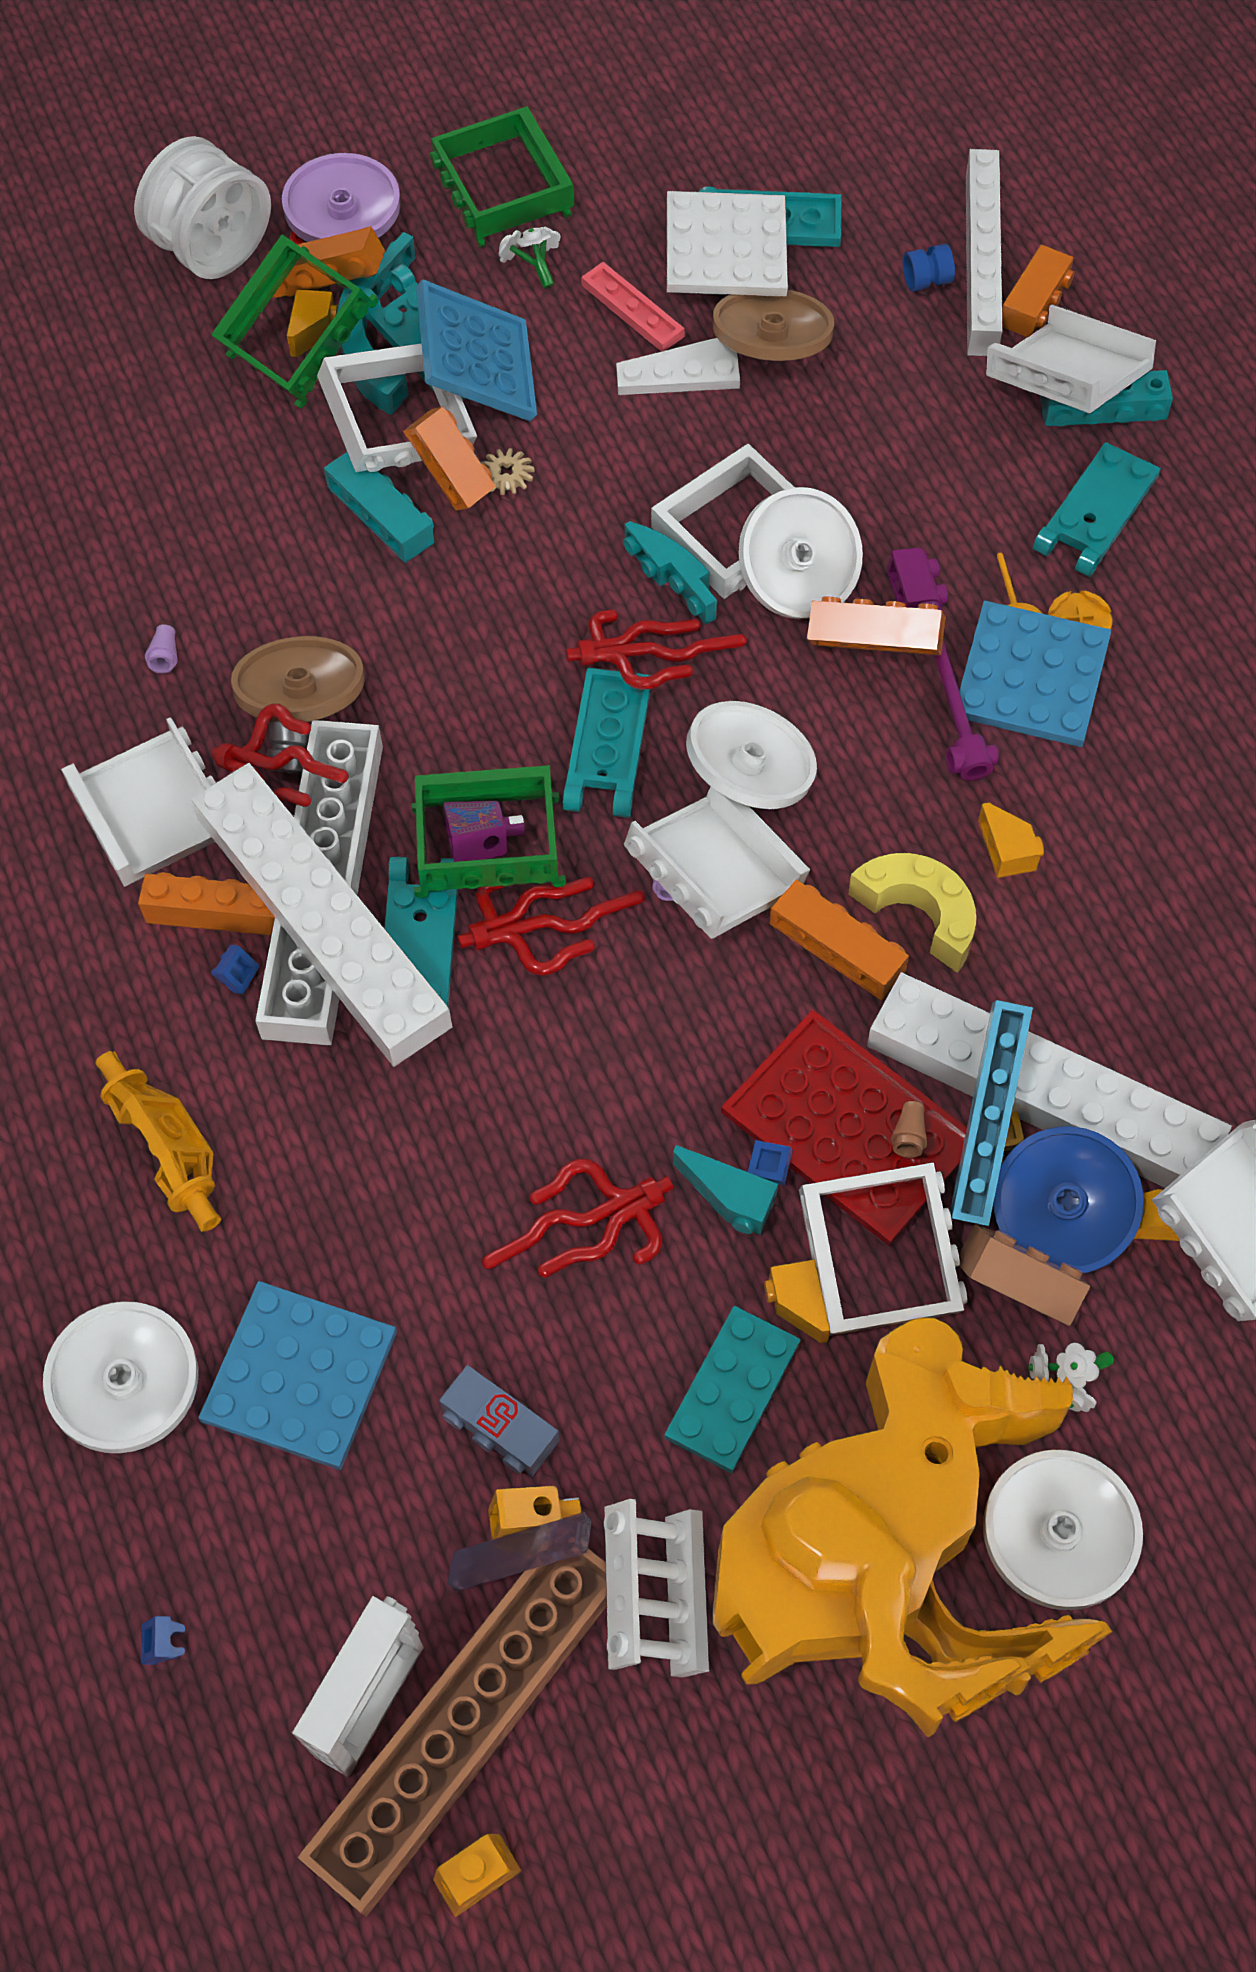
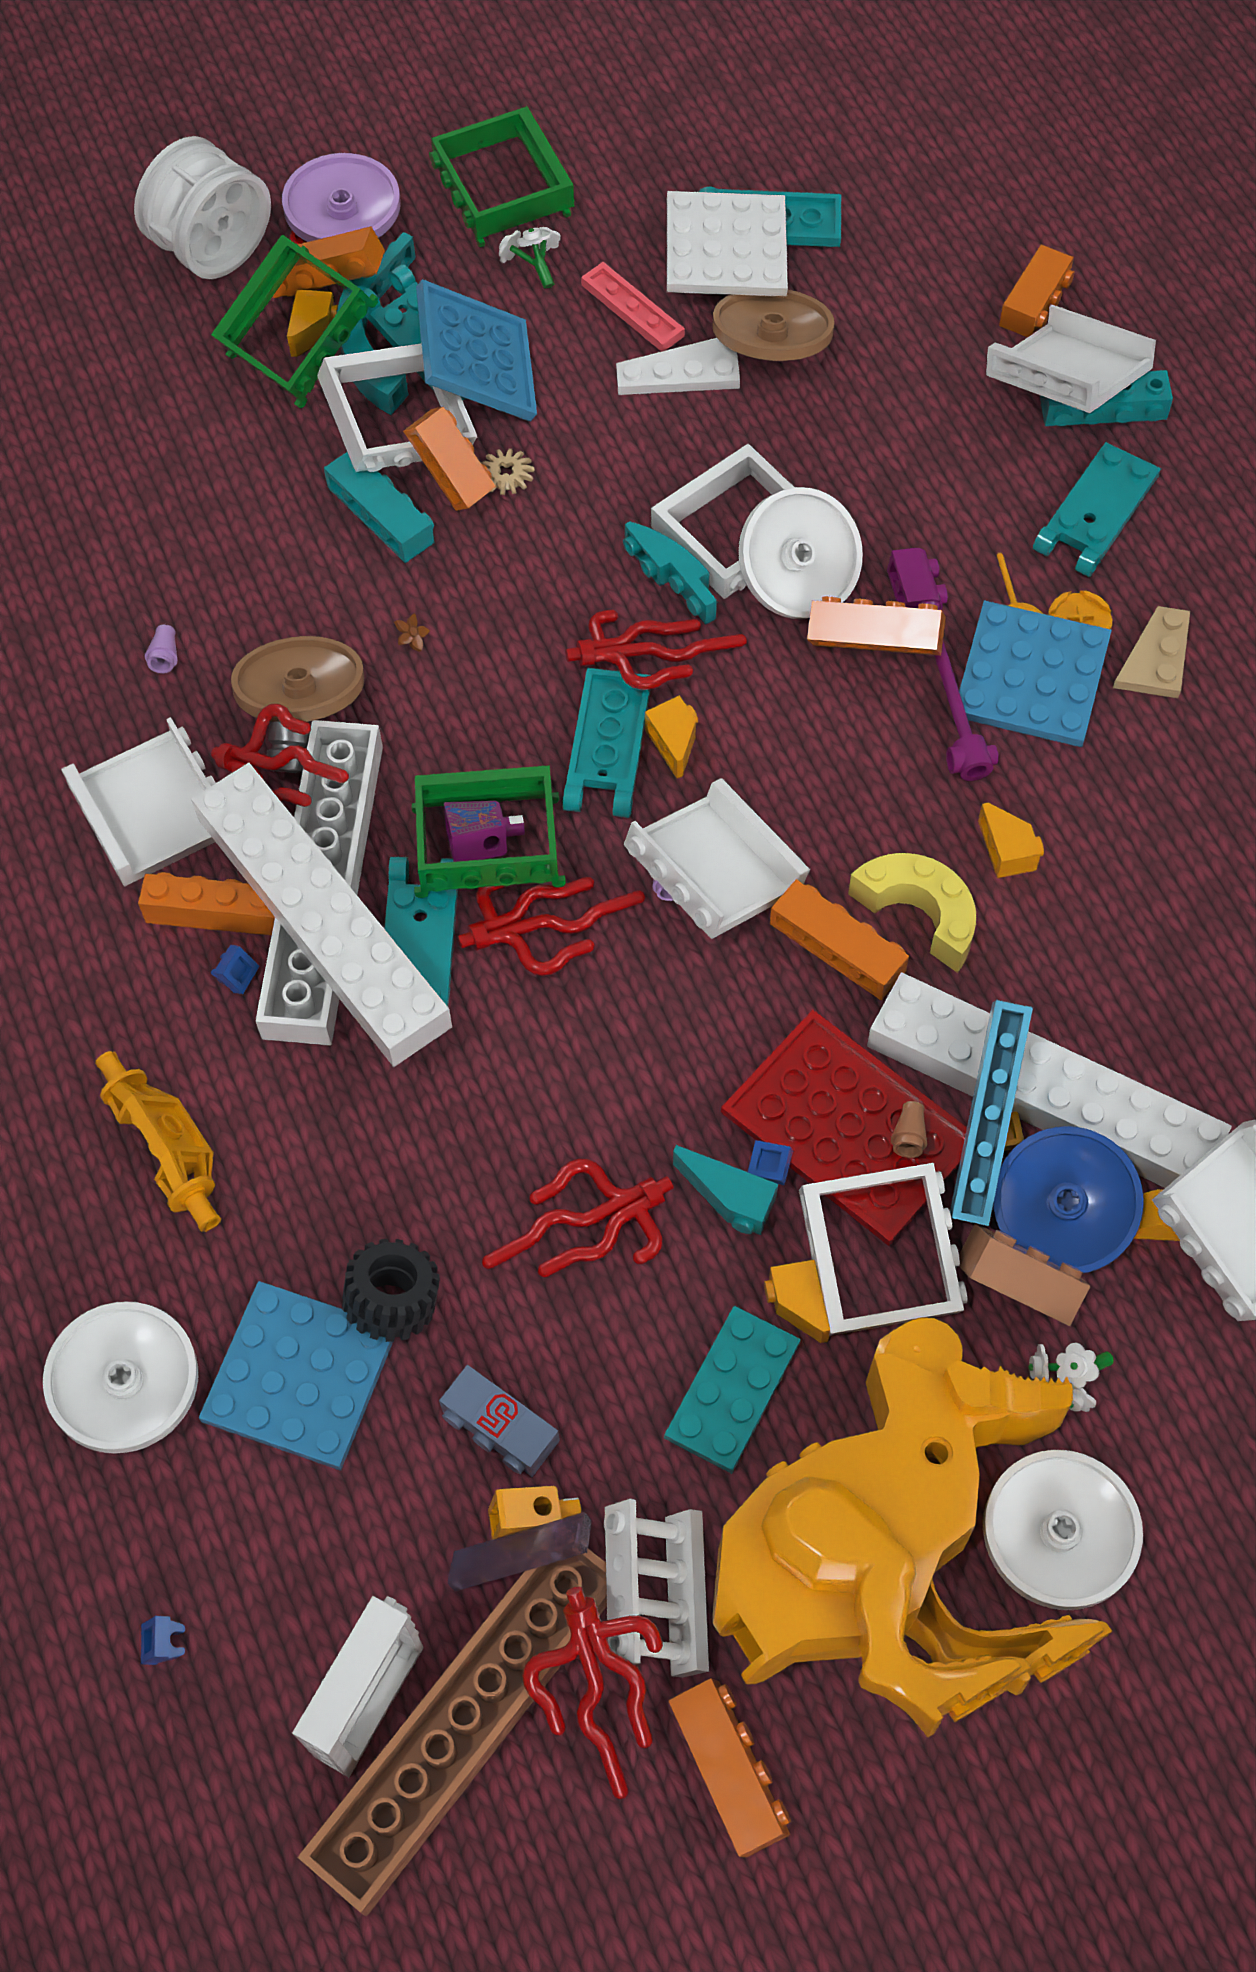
light orange torso [433,1834,522,1918] -> none
white dish [686,701,817,809] -> none
blue wheel [902,243,955,291] -> none
white brick [966,149,1002,356] -> none
none -> black tyre [342,1239,440,1342]
none -> dark orange plant [394,613,430,652]
none -> red plant [522,1586,663,1799]
none -> light orange slope [645,695,698,779]
none -> orange brick [668,1678,791,1857]
none -> tan wing [1113,606,1190,698]

